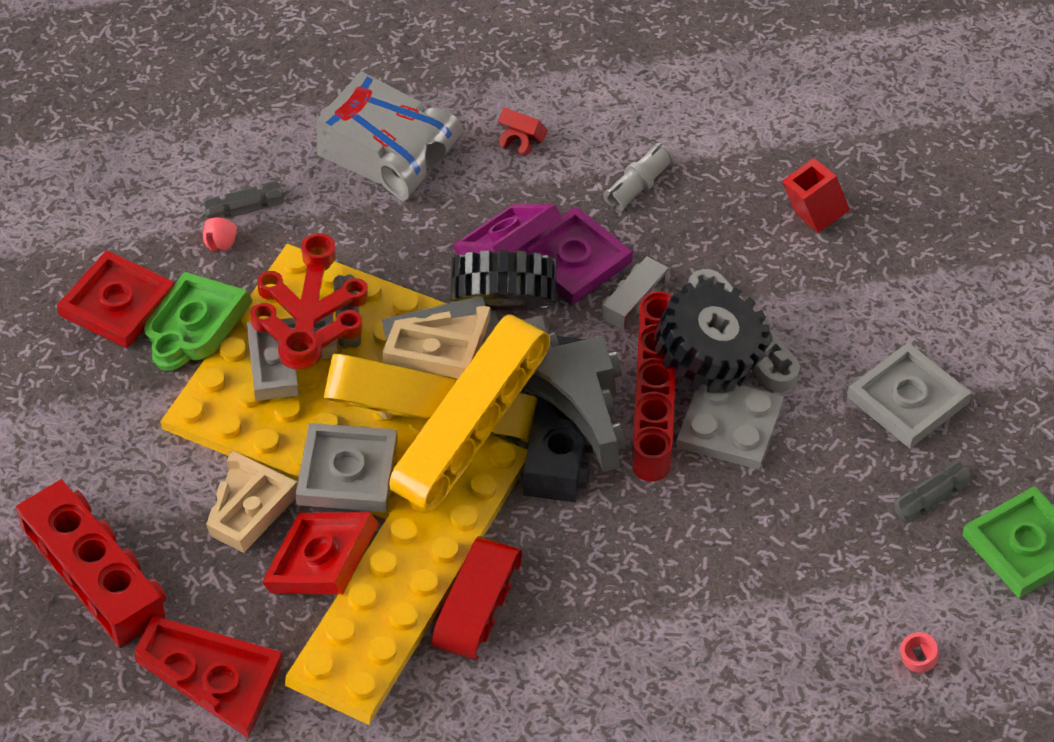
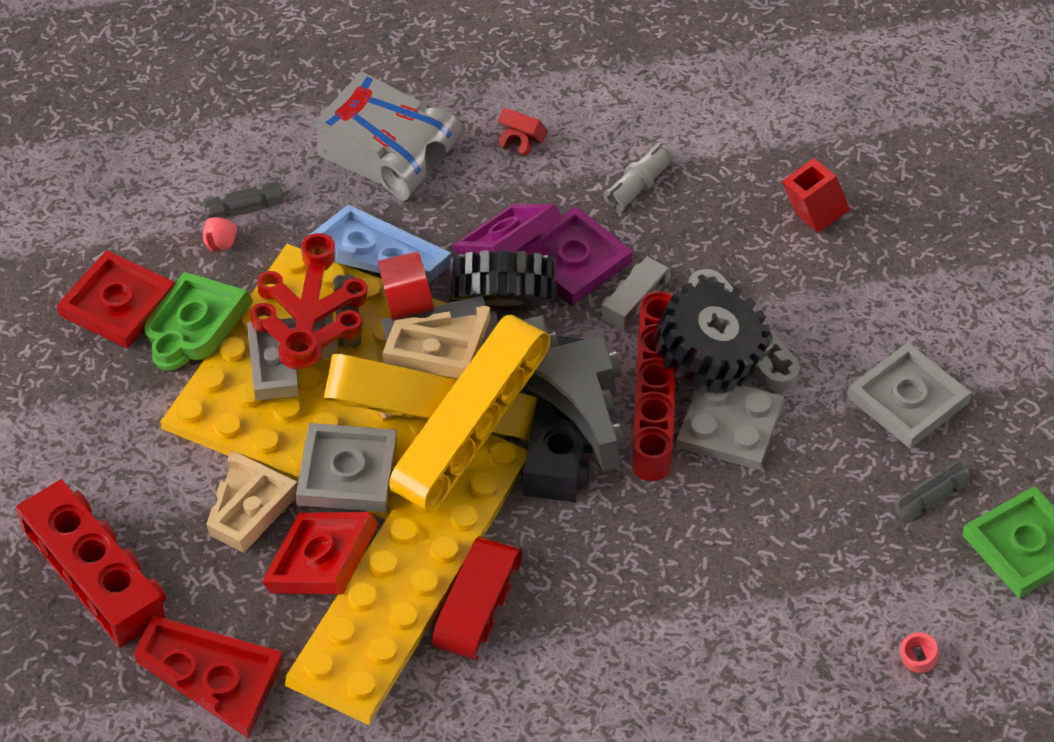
none -> light blue wing [301,205,451,284]
none -> red beam [378,251,434,321]

